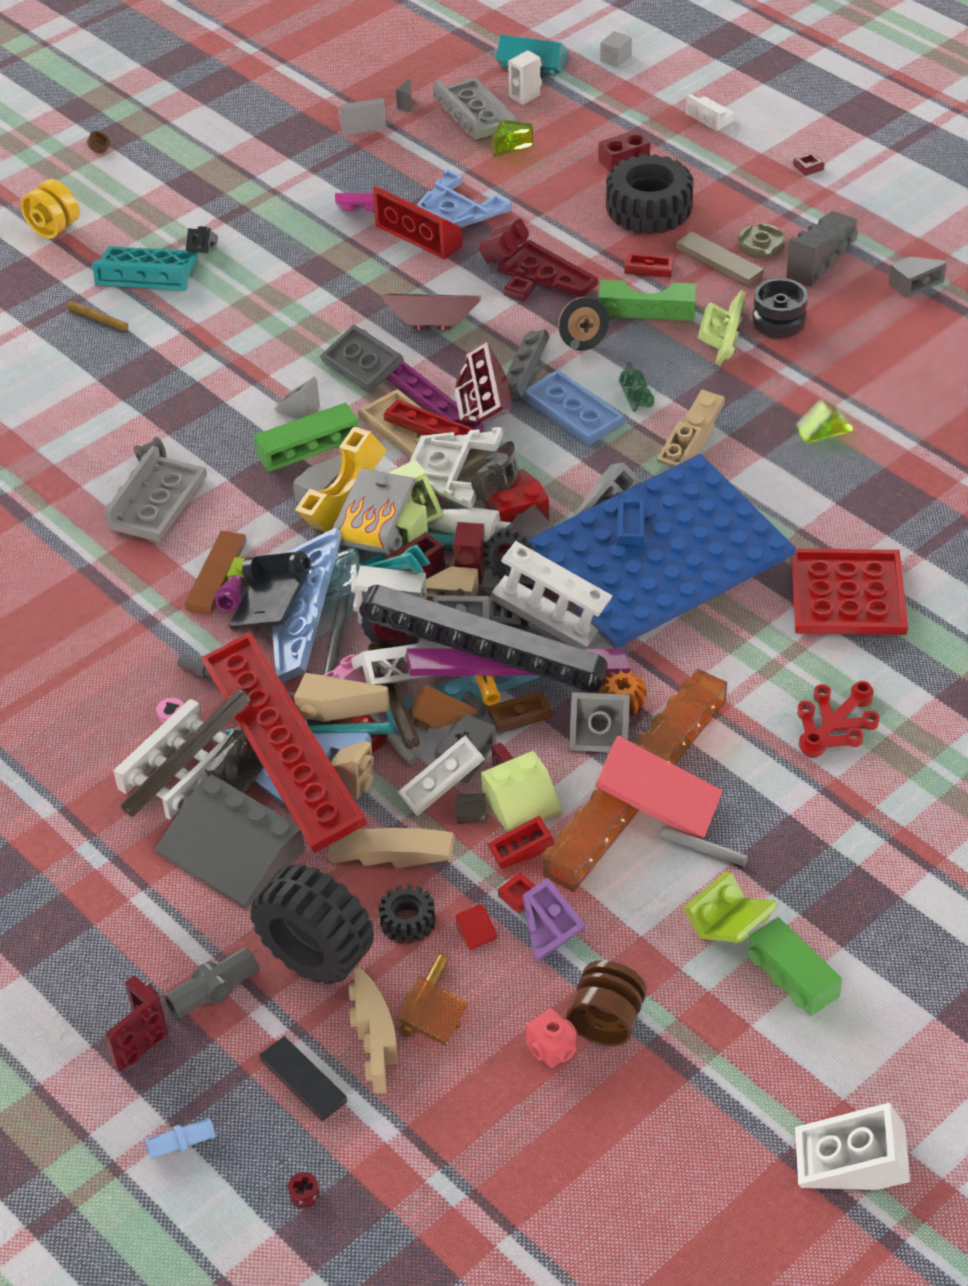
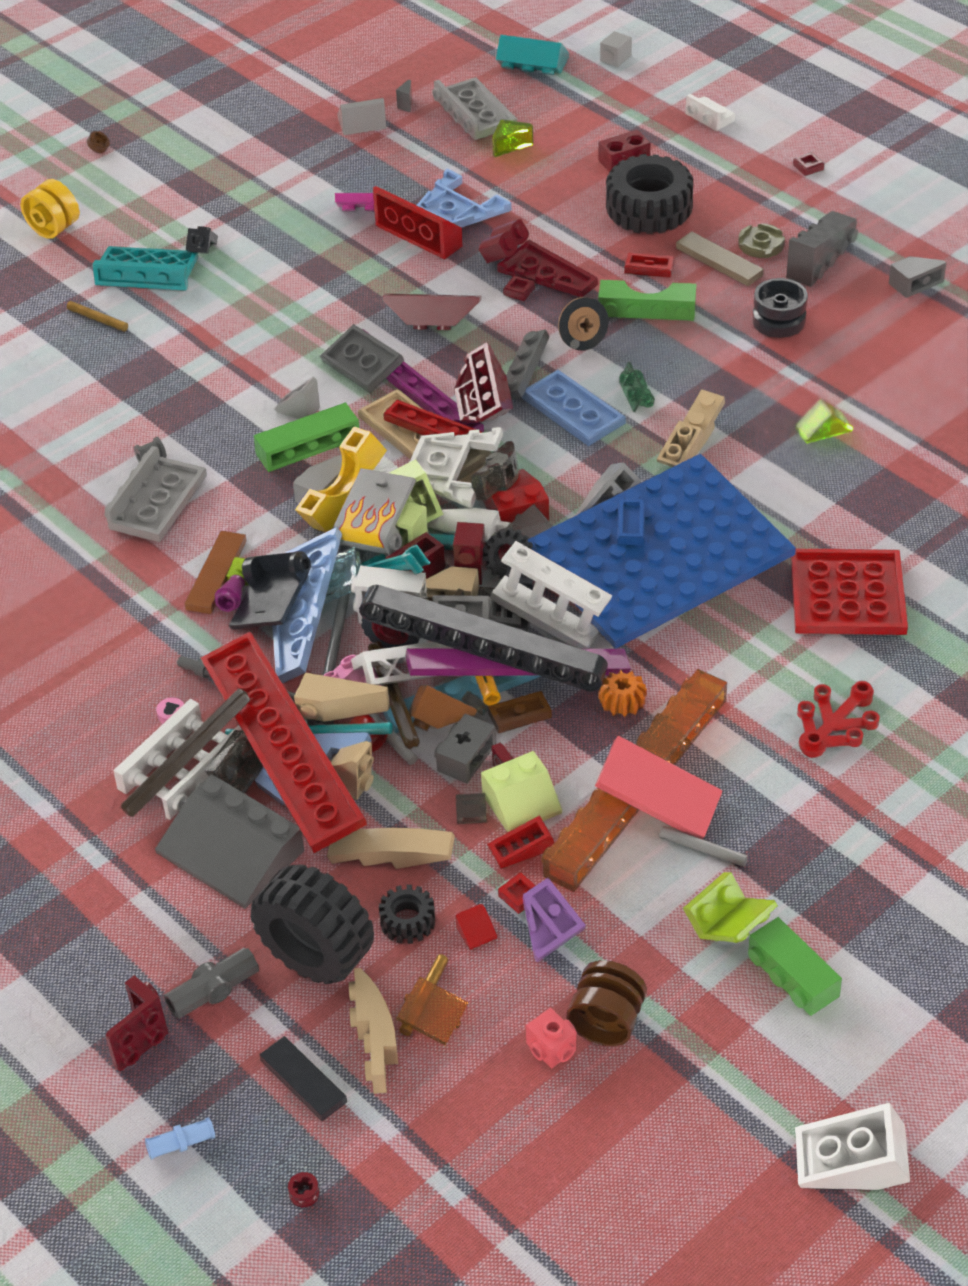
white tile [398,735,485,816] -> none
white brick [508,50,542,105] -> none
light grey slope [569,692,630,752] -> none
yellowish green bracket [698,290,746,366] -> none

